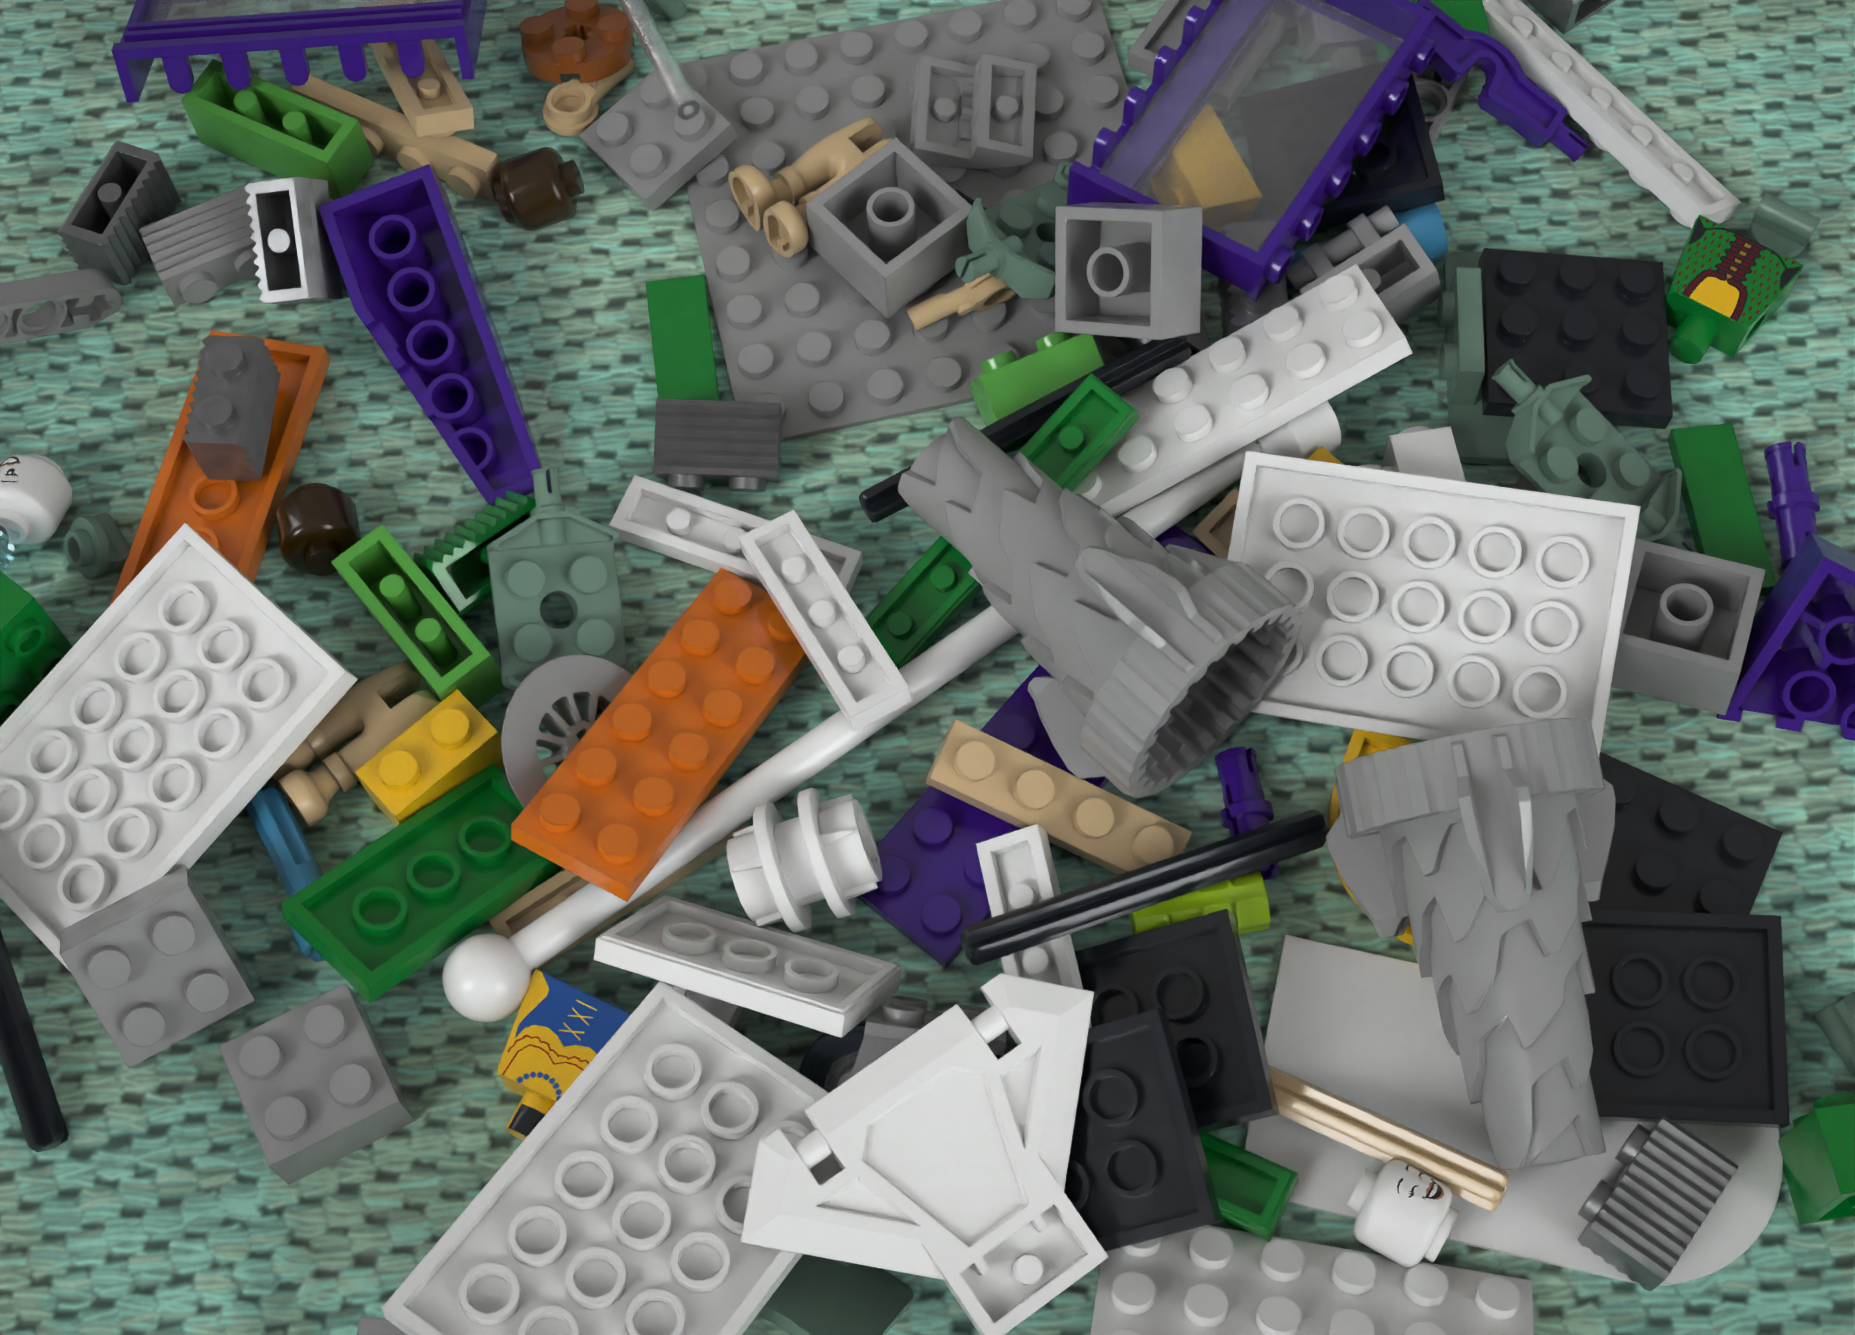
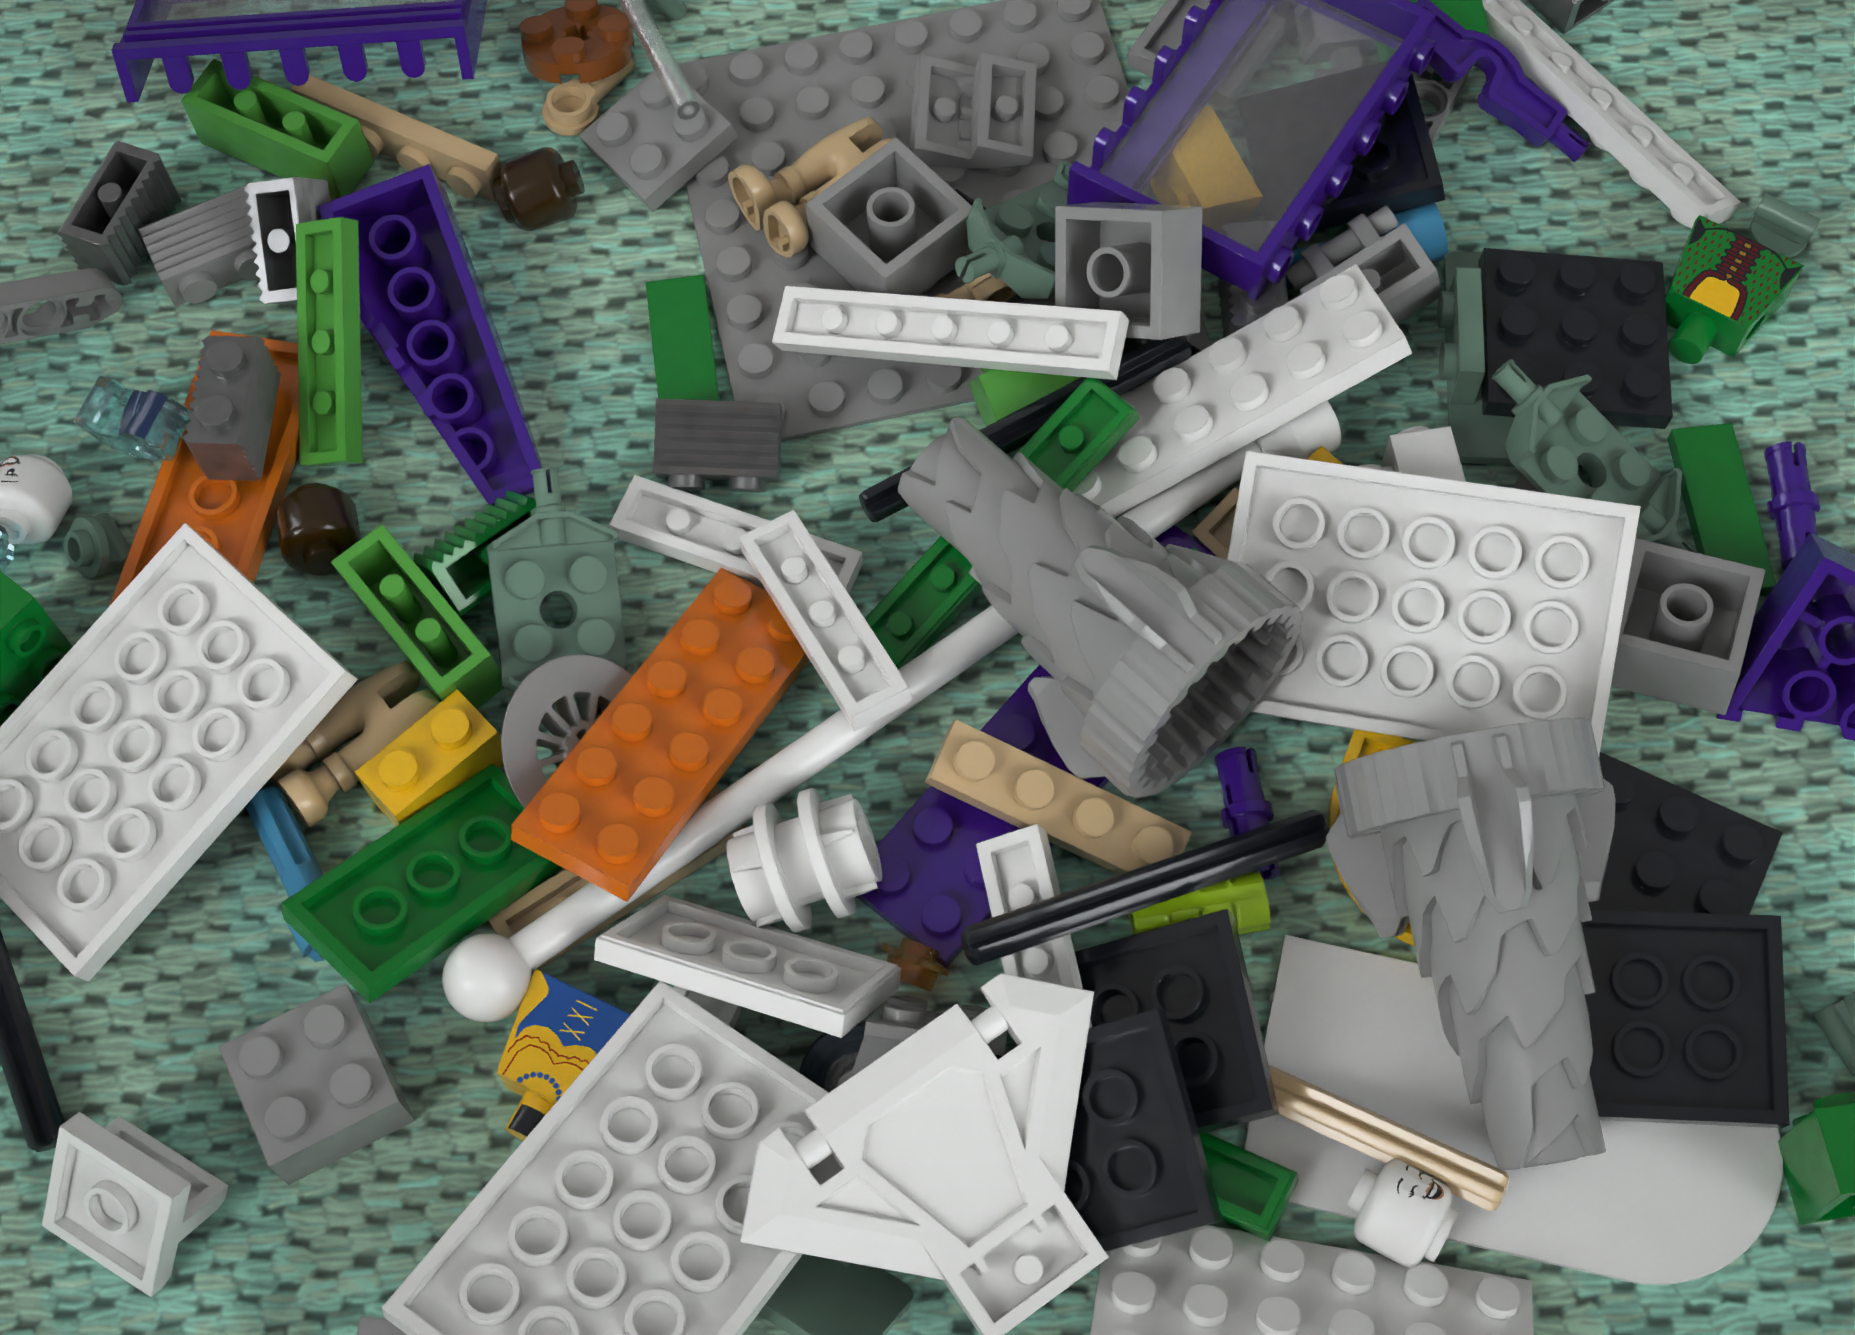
light grey brick [60,865,255,1068] -> none
tan plate [367,0,474,138] -> none
flat silver brick [1577,1115,1739,1292] -> none
none -> white bracket [42,1112,228,1297]
none -> clear light blue leg [73,375,191,461]
none -> bright green plate [295,217,363,467]
none -> white plate [772,286,1129,380]
none -> clear orange plate [881,937,950,992]

